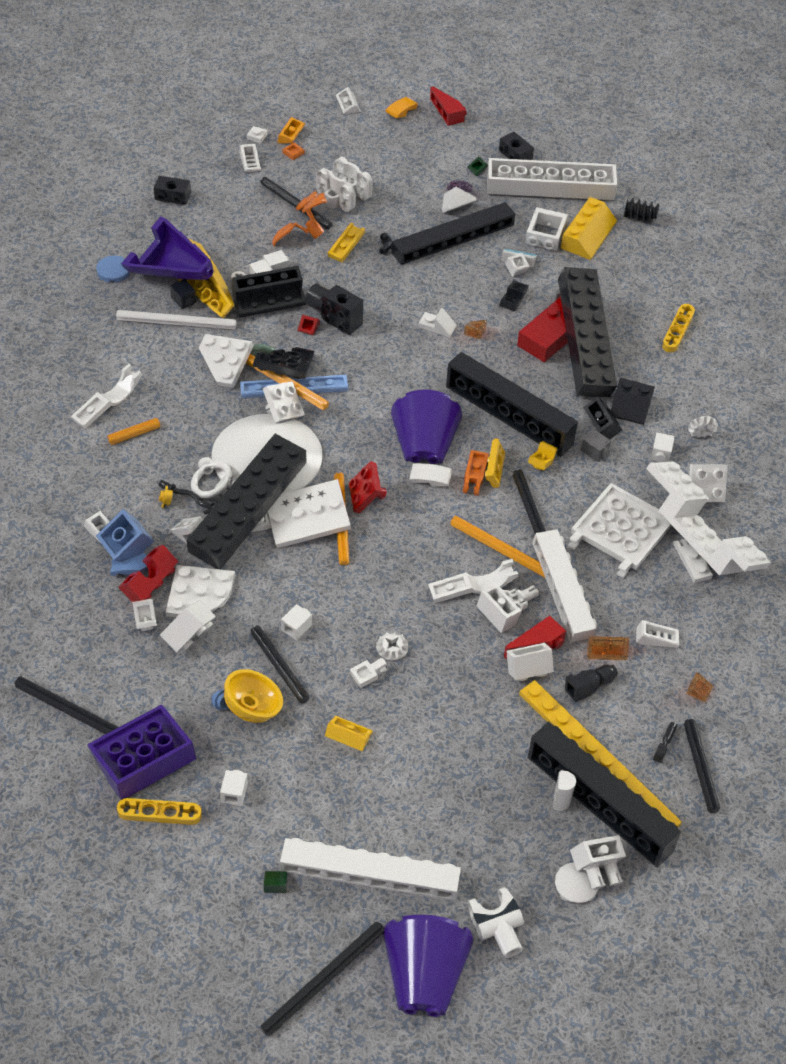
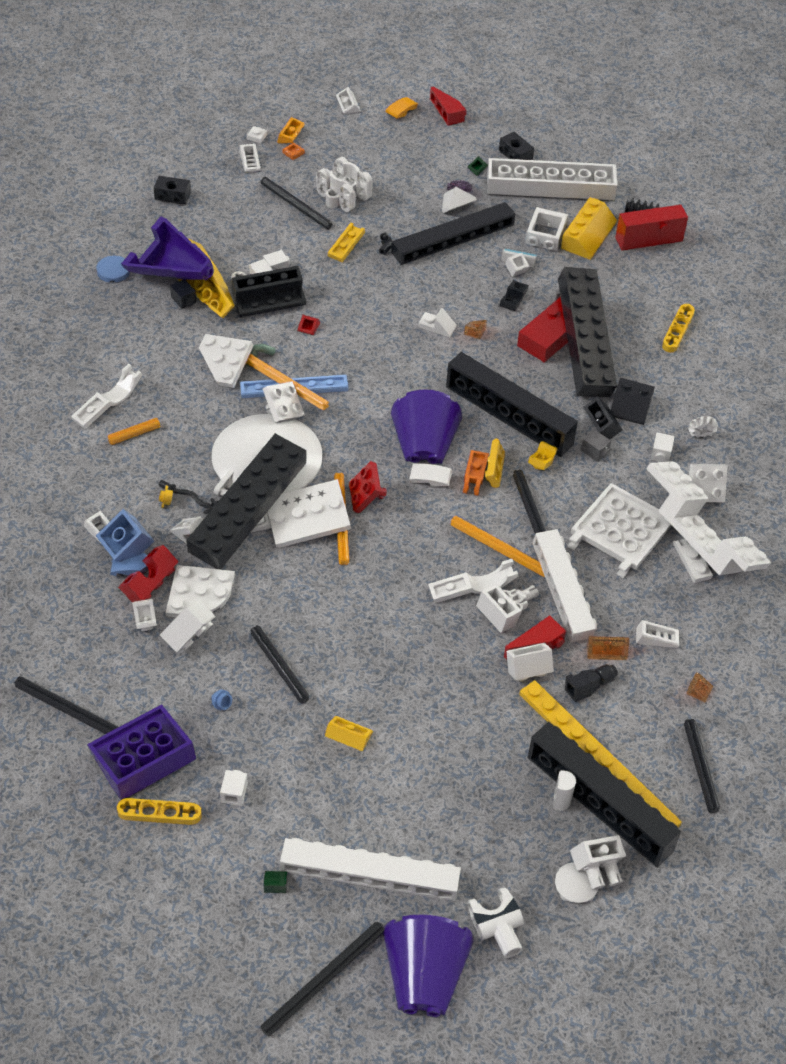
white axle [116,310,237,330] -> none
white piece [191,457,232,499] -> none
yellow hat [224,669,283,723] -> none
black plate [253,347,315,379] -> none
orange plant [273,191,327,247] -> none
white brick [281,604,312,641] -> none
black brick [305,283,363,335] -> none
white plate [350,658,387,688] -> none
white gear [376,632,408,660] -> none
black piece [653,722,677,763] -> none
none -> red brick [615,204,688,251]

